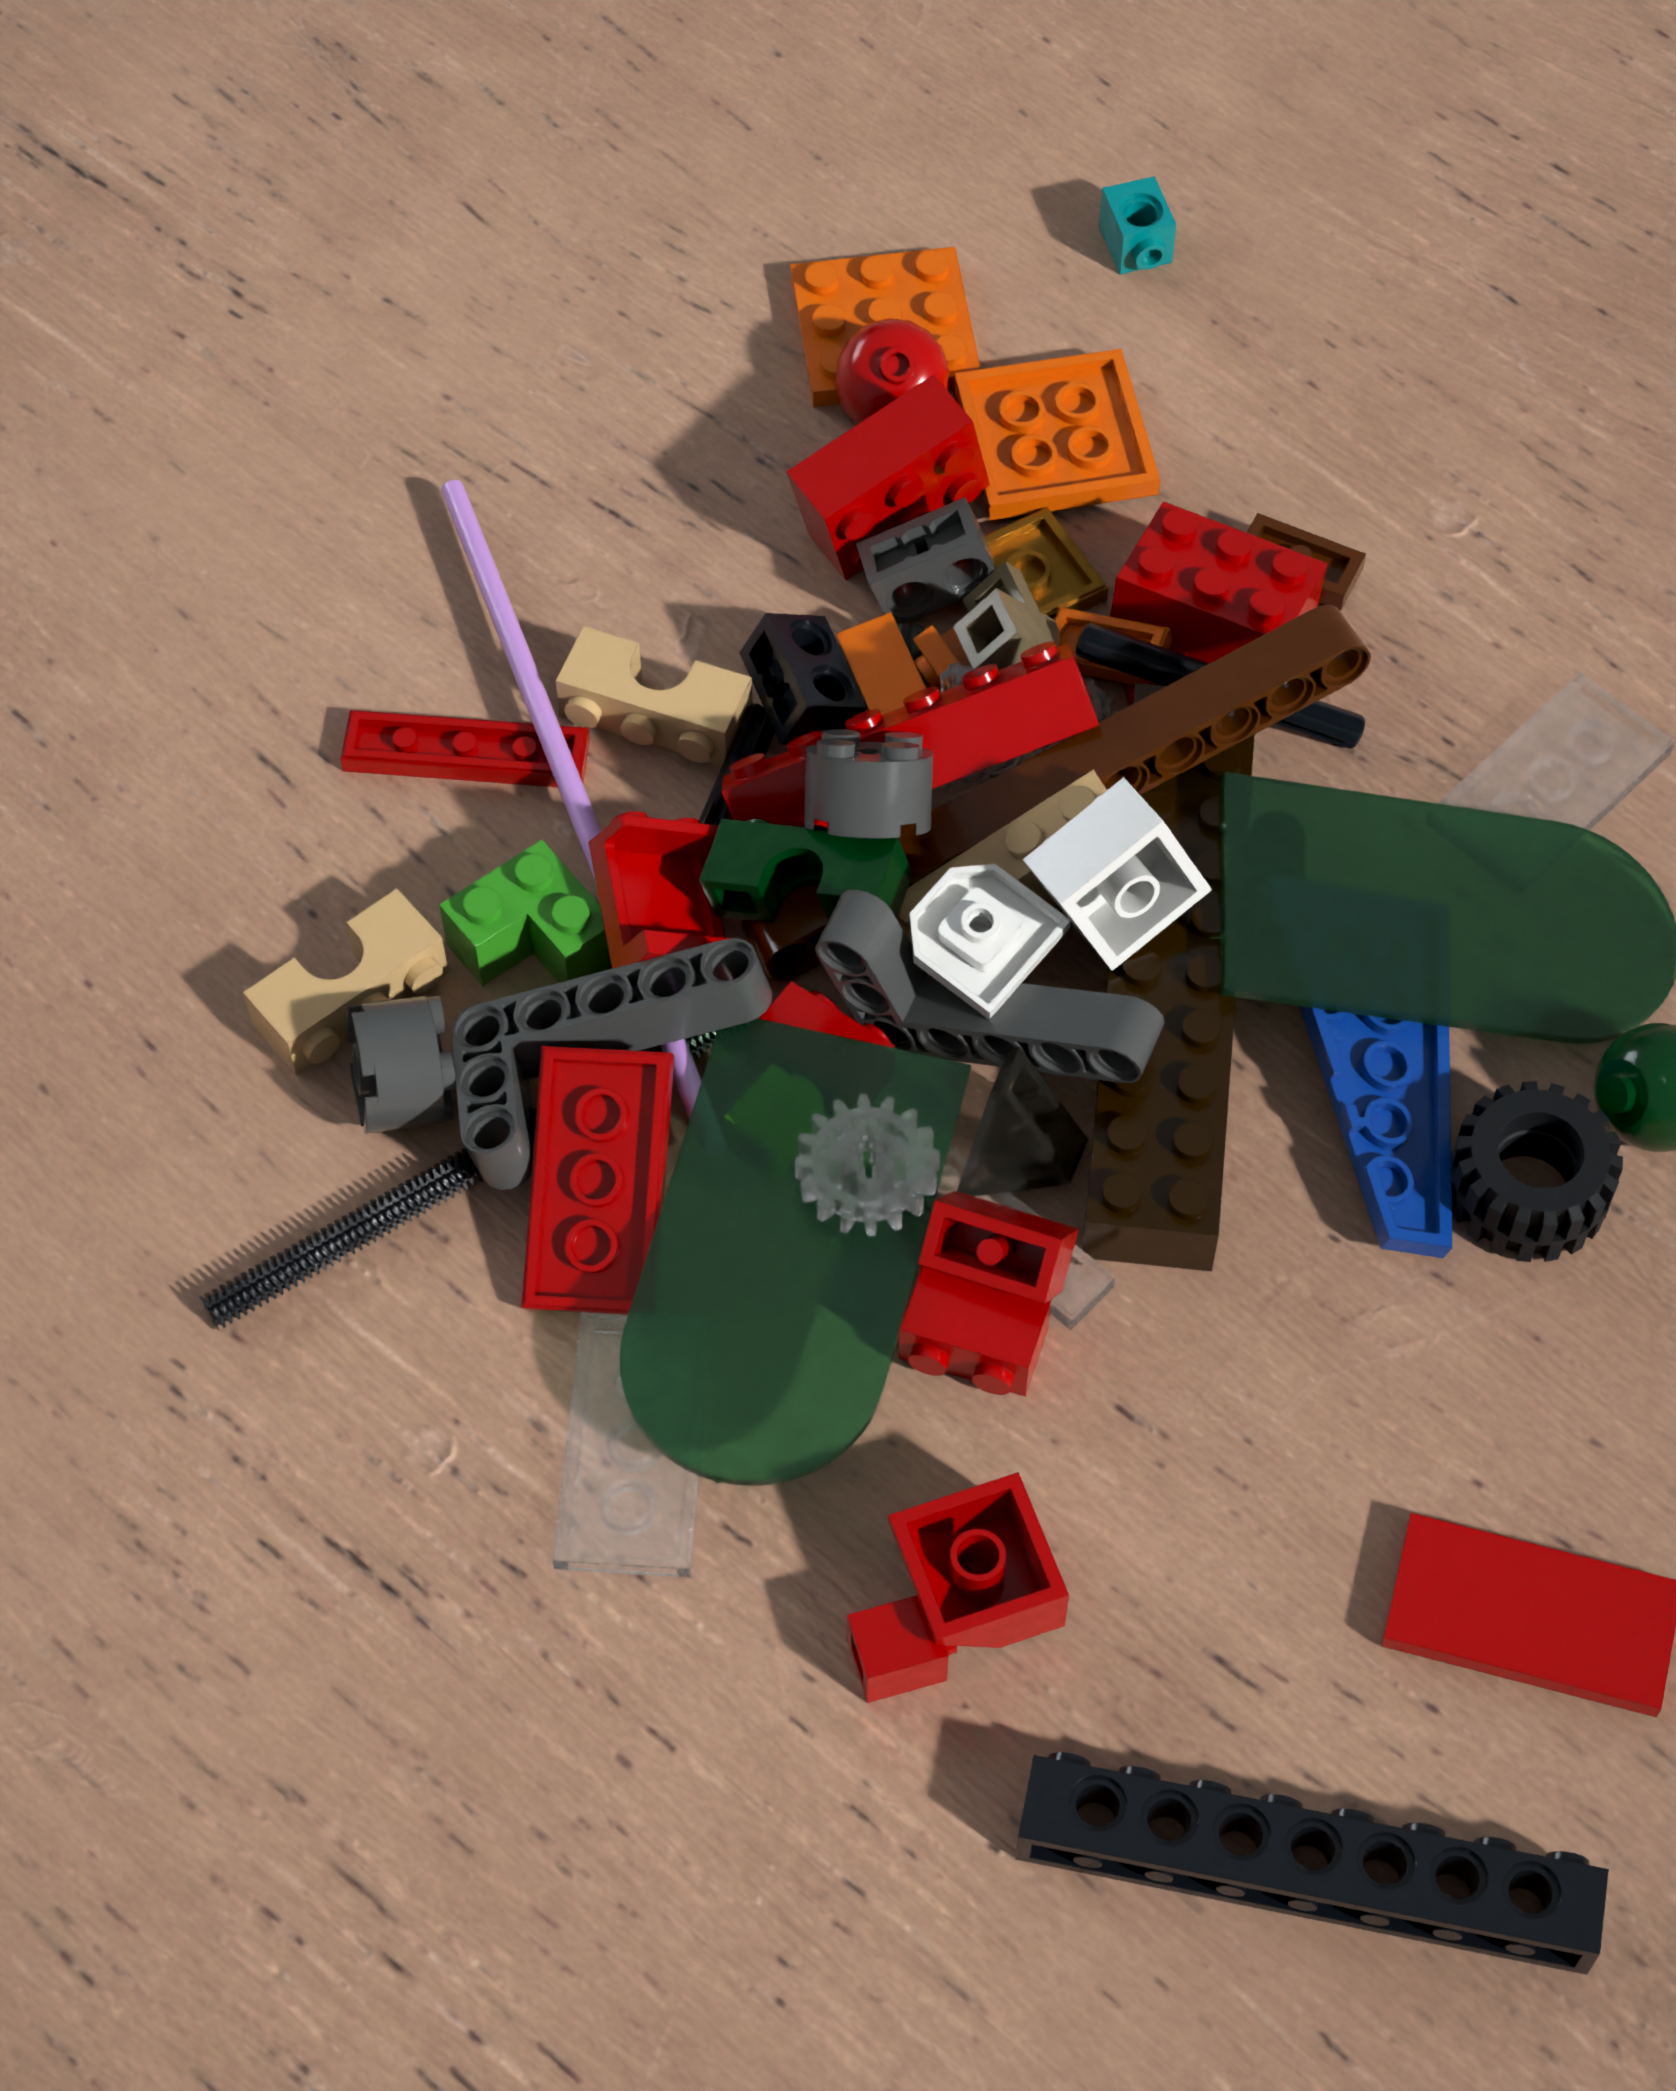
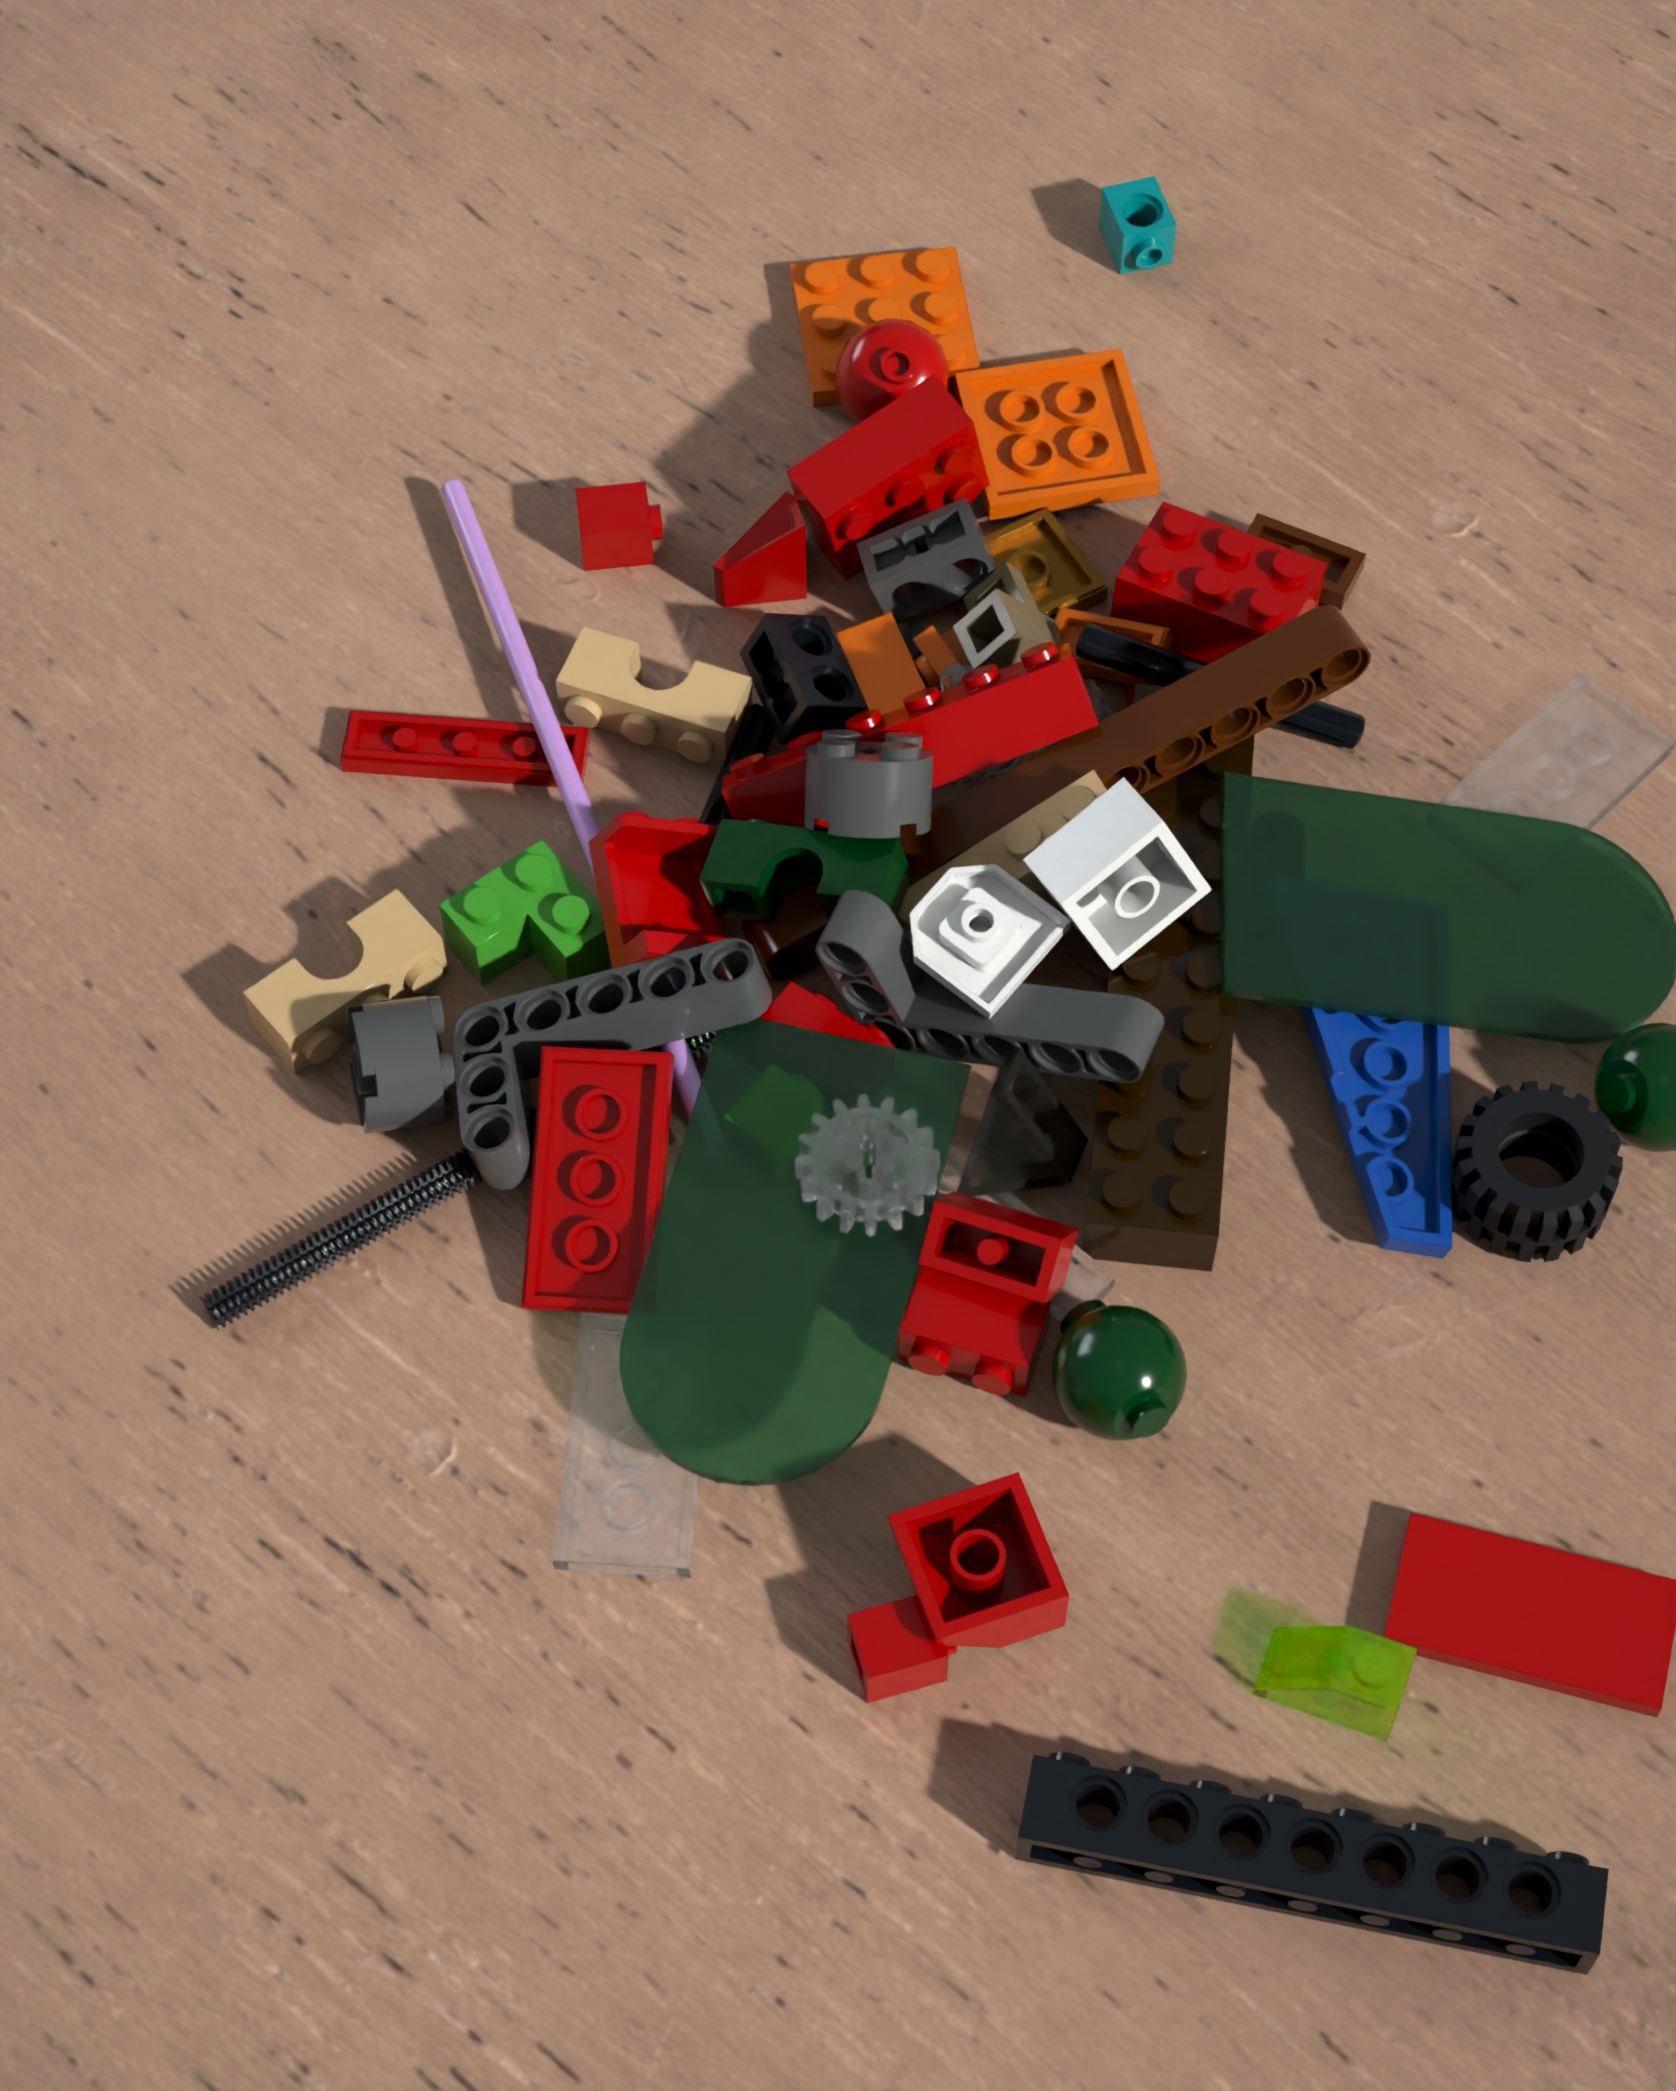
none -> red brick [576,482,663,571]
none -> red slope [713,491,807,608]
none -> dark green brick [1051,1300,1187,1441]
none -> clear neon green slope [1252,1625,1417,1742]

